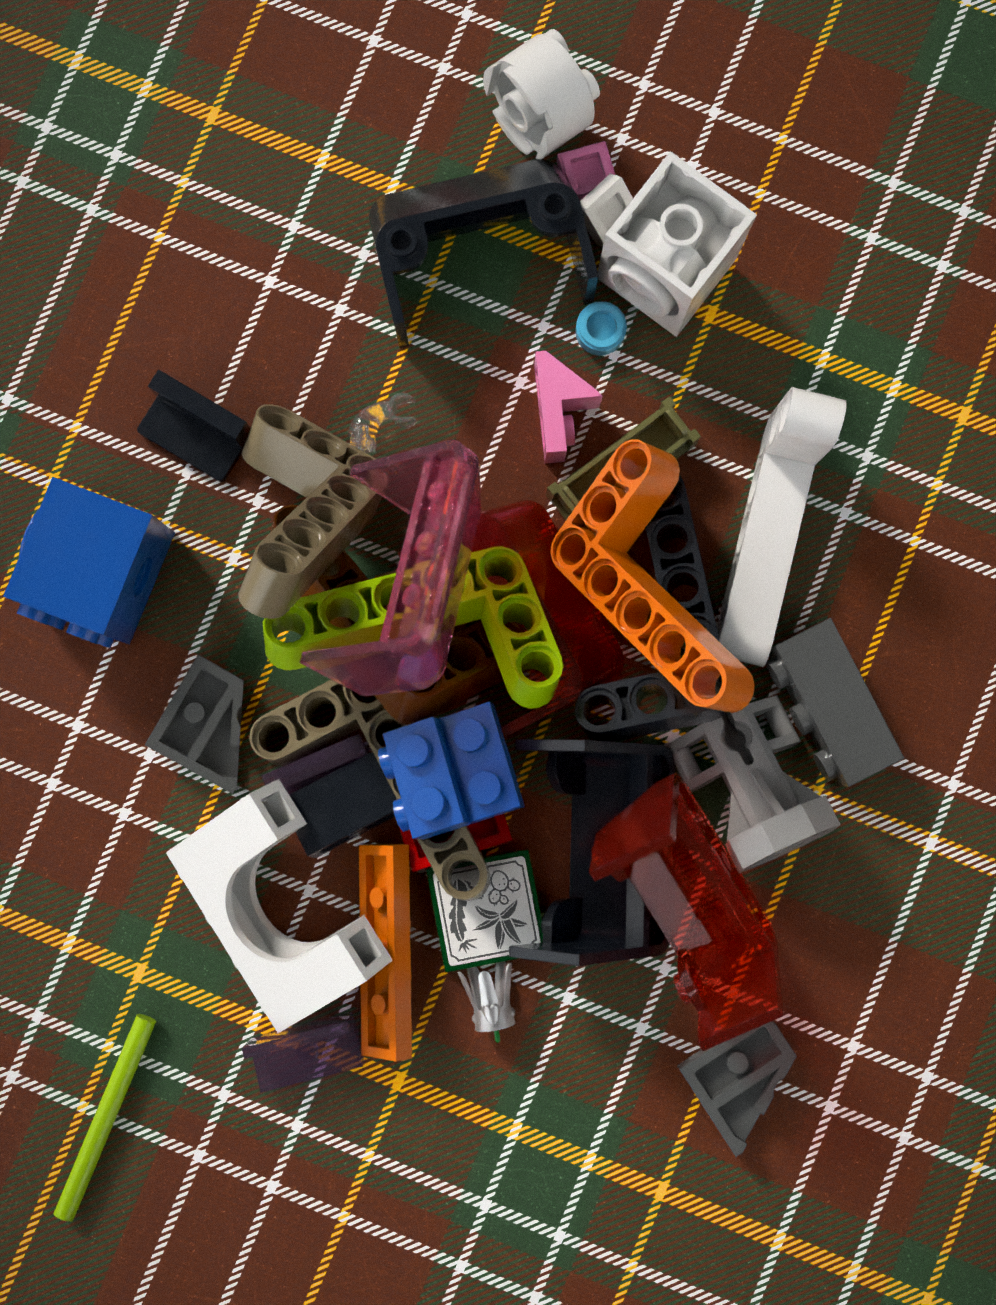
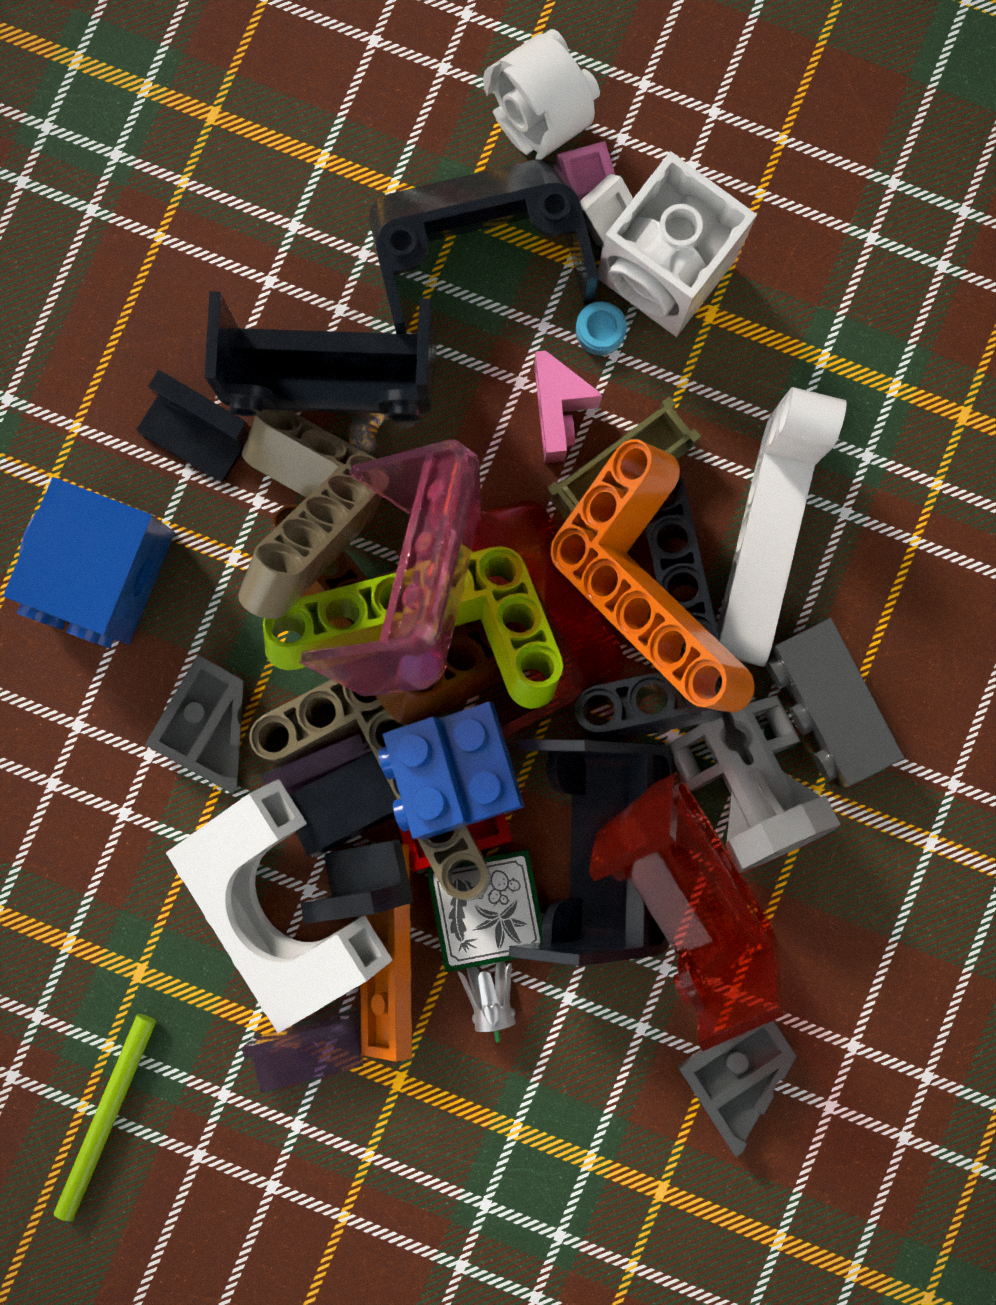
none -> black windscreen [204,291,437,422]
none -> black panel [300,839,413,924]

